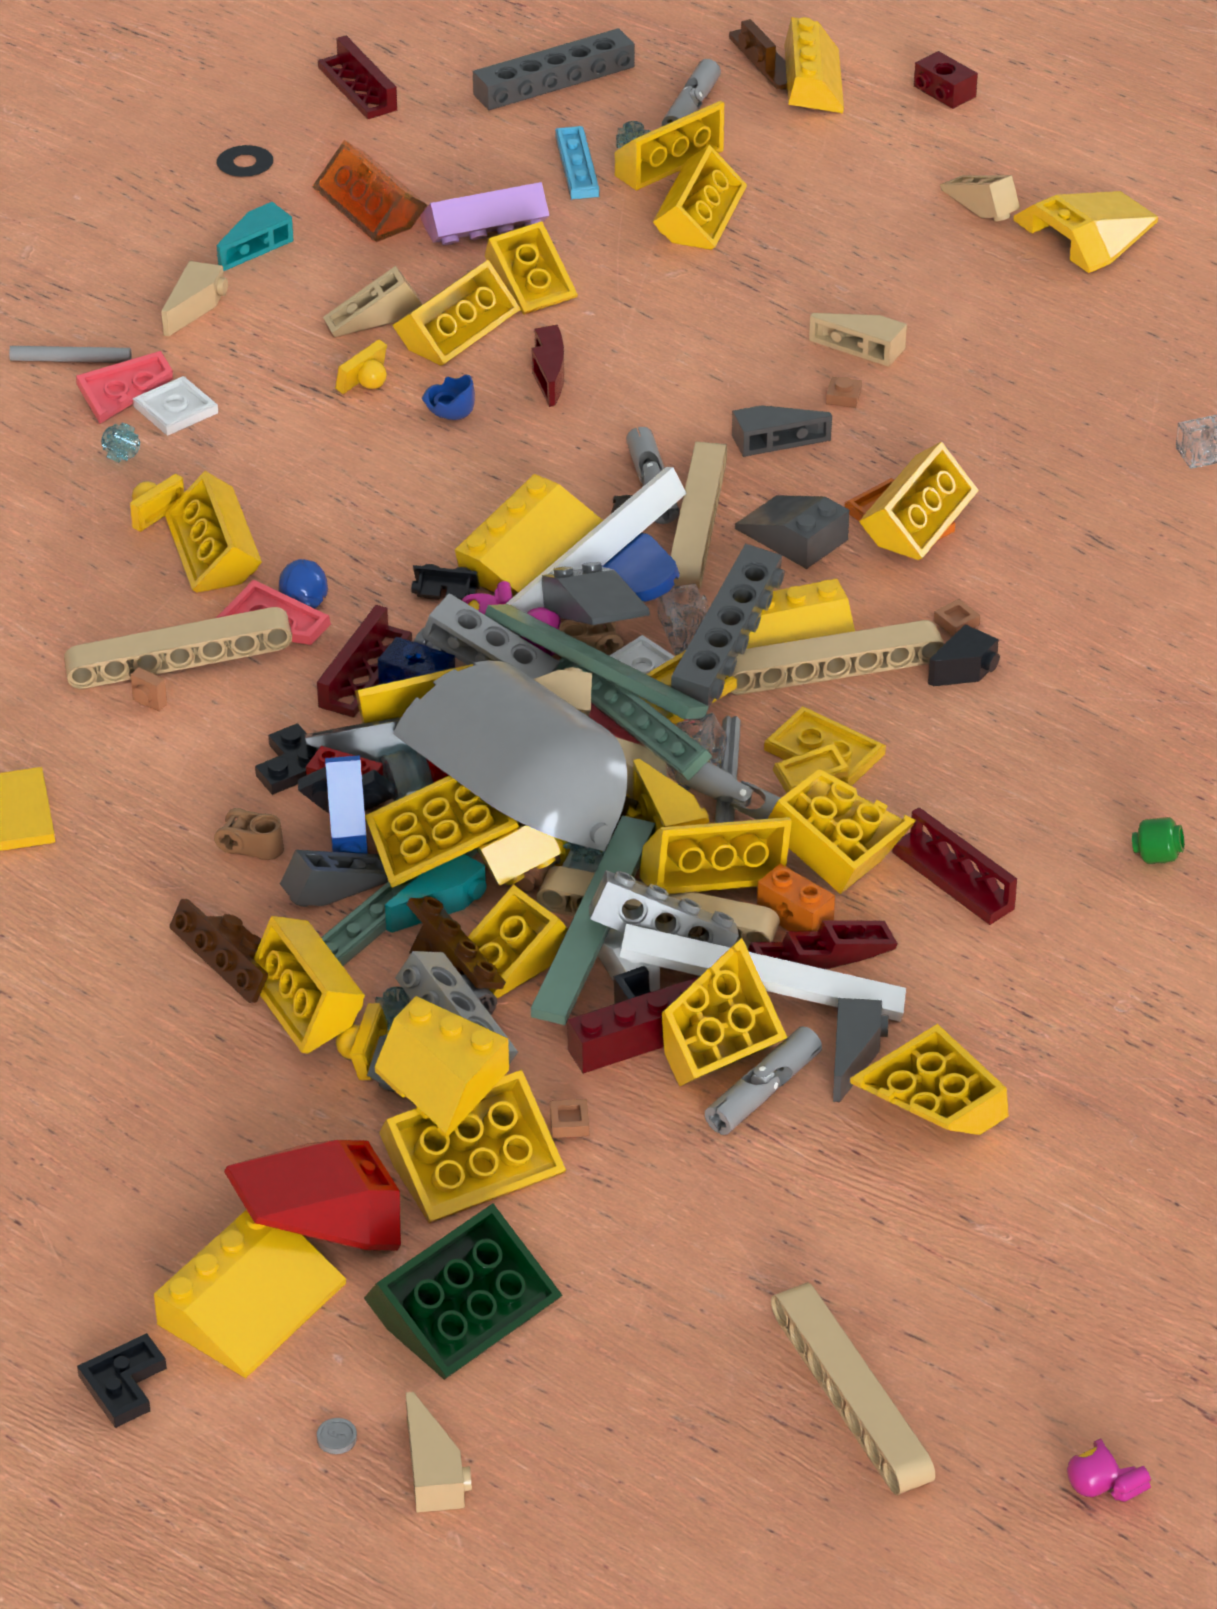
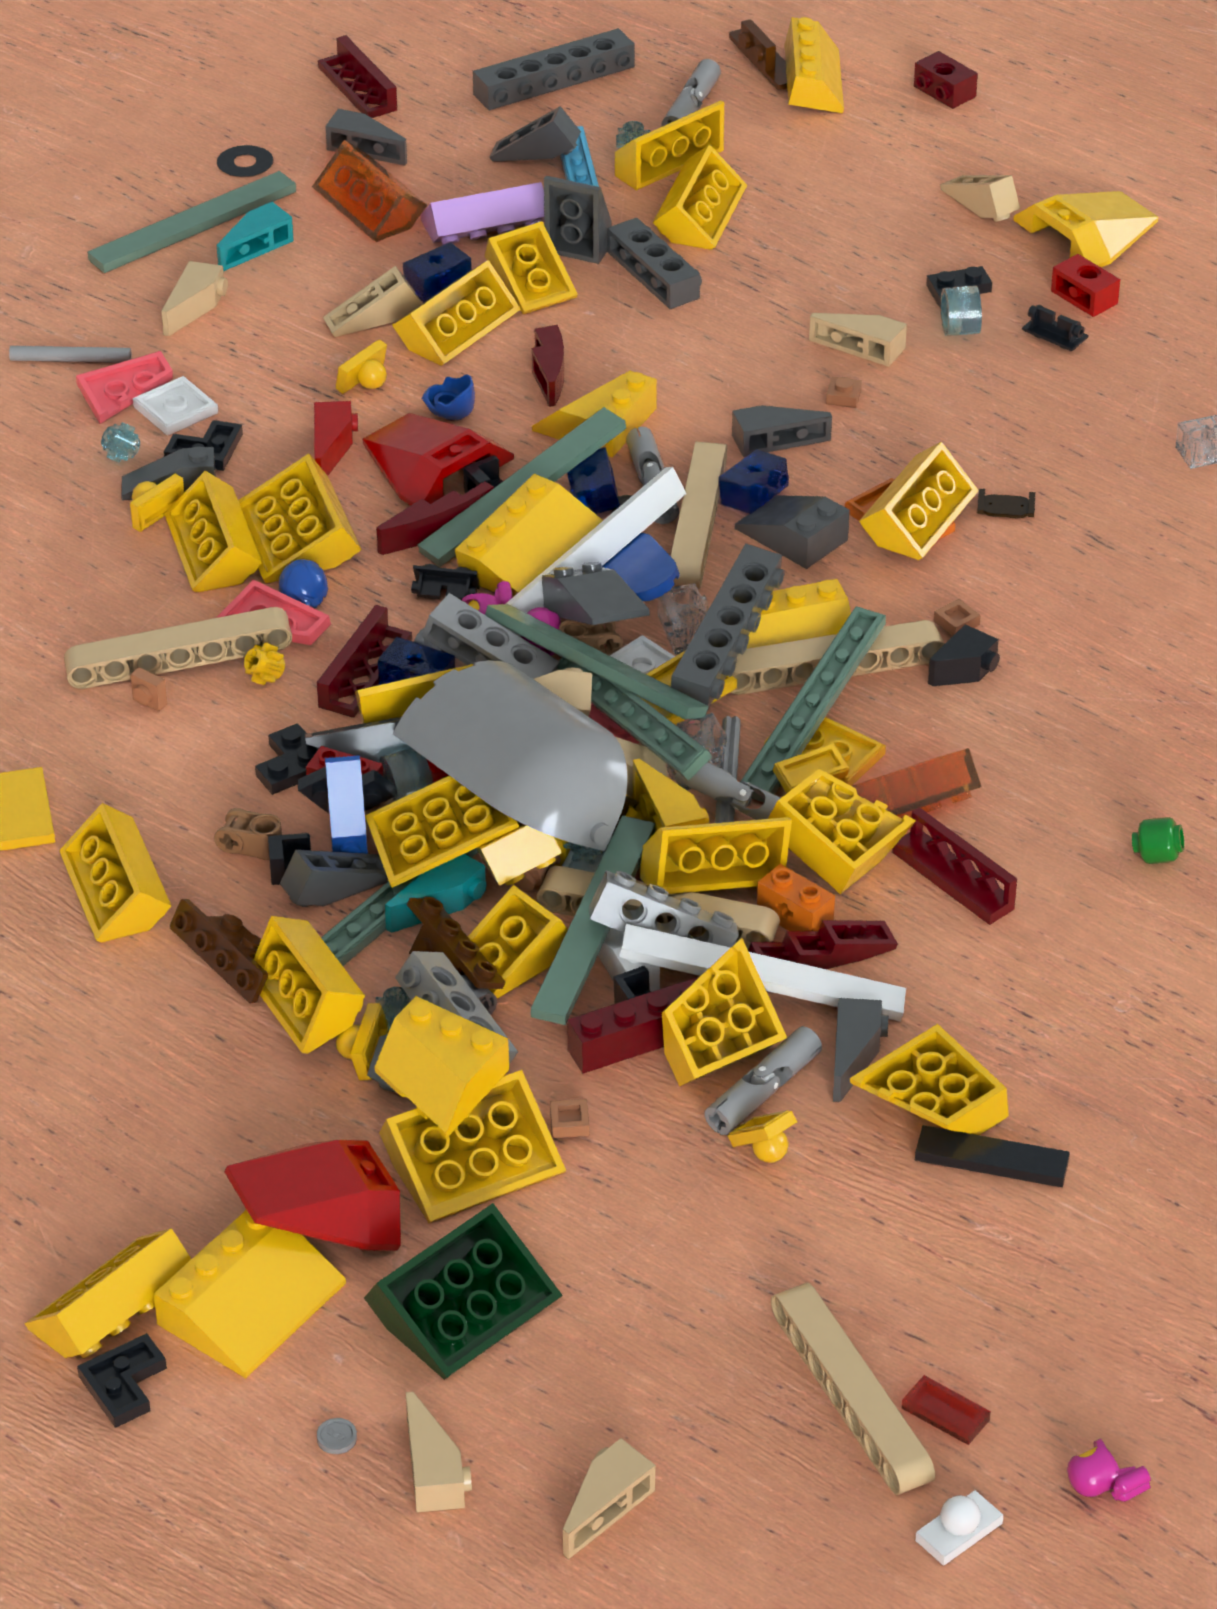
none -> yellow slope [24,1228,191,1359]
none -> yellow slope [59,803,171,943]
none -> sand green tile [87,171,296,273]
none -> dark grey slope [122,446,216,500]
none -> black plate [164,420,243,471]
none -> yellow slope [238,453,362,584]
none -> yellow gear [244,643,285,685]
none -> black panel [268,833,311,885]
none -> red slope [314,401,359,476]
none -> dark grey slope [325,109,407,166]
none -> red wedge [362,413,514,506]
none -> dark red slope [376,481,494,555]
none -> clear blue brick [403,242,472,303]
none -> sand green tile [418,407,626,567]
none -> black panel [463,455,503,493]
none -> dark grey slope [489,106,581,161]
none -> yellow wedge [532,370,657,457]
none -> dark grey slope [544,176,612,264]
none -> tan slope [563,1438,656,1559]
none -> clear blue brick [567,447,620,514]
none -> dark grey brick [607,218,702,309]
none -> clear blue brick [718,449,789,514]
none -> yellow tile [727,1110,797,1163]
none -> sand green tile [740,606,886,803]
none -> clear orange slope [852,748,982,819]
none -> clear red tile [902,1375,991,1445]
none -> black tile [915,1125,1070,1188]
none -> white tile [915,1490,1003,1566]
none -> black plate [926,266,992,318]
none -> clear light blue piece [941,286,982,336]
none -> dark brown piece [977,489,1036,518]
none -> black hinge [1022,305,1089,351]
none -> red brick [1051,254,1120,317]

